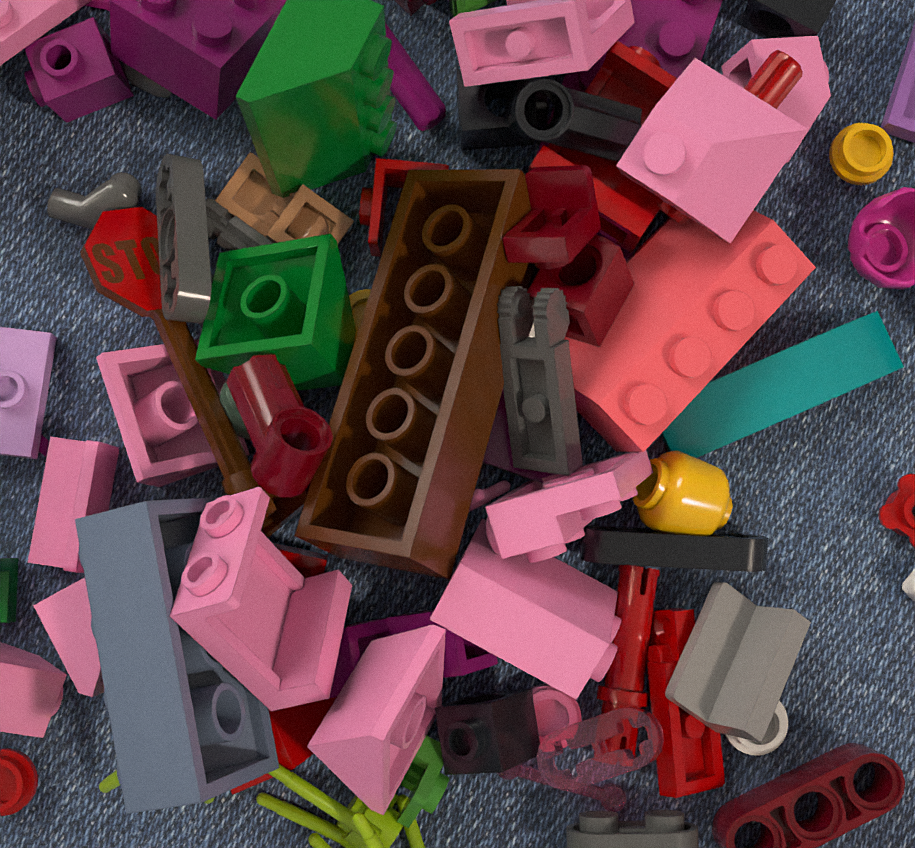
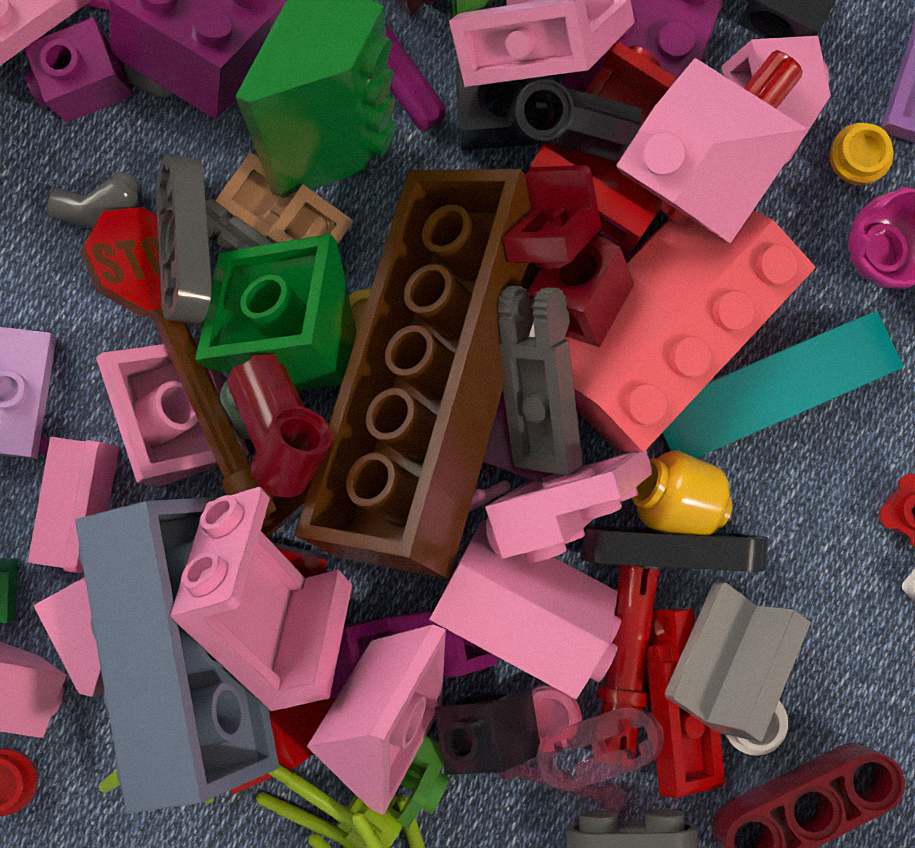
red bracket [359,158,449,257] -> none

